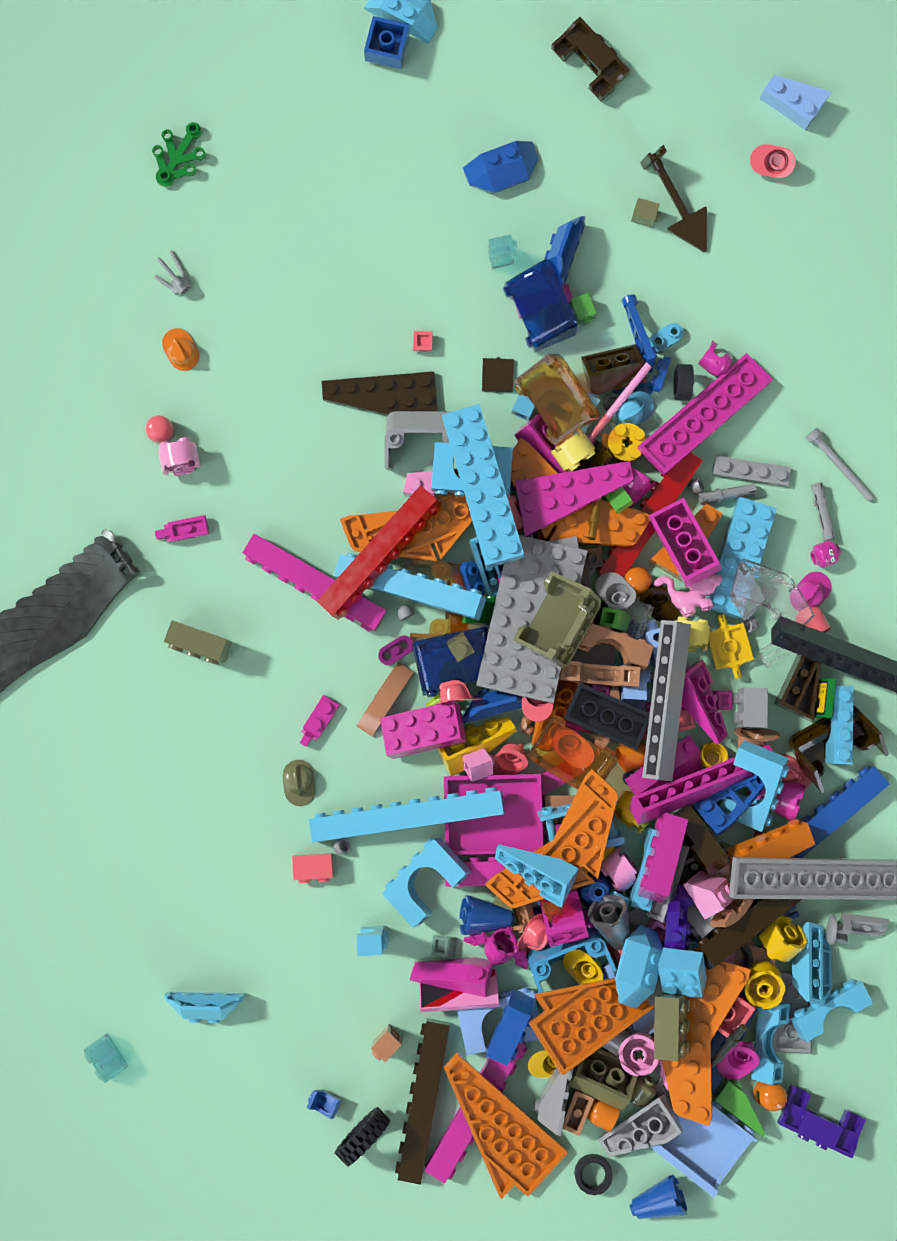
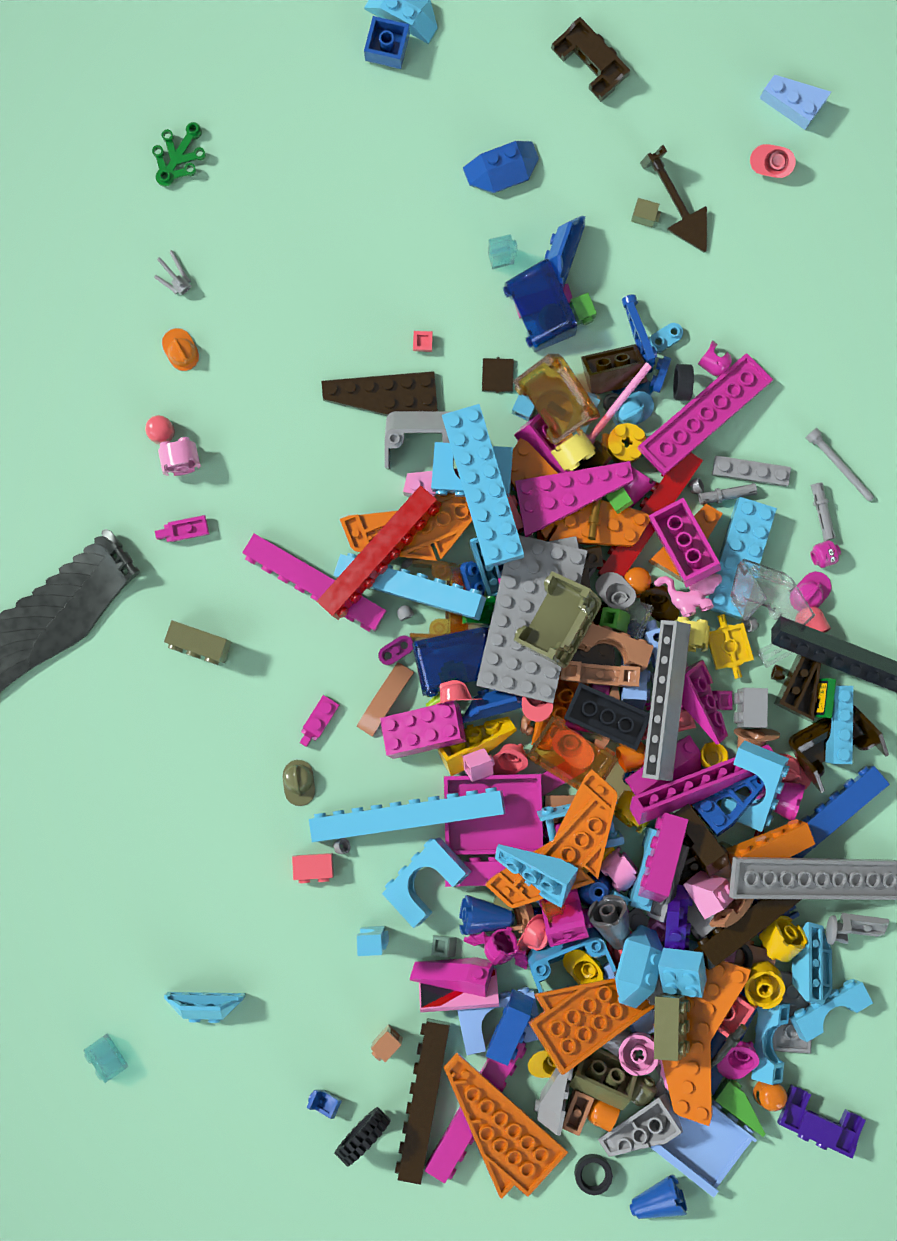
olive brick [447,632,475,662] -> none
none -> dark brown hinge [771,664,786,681]

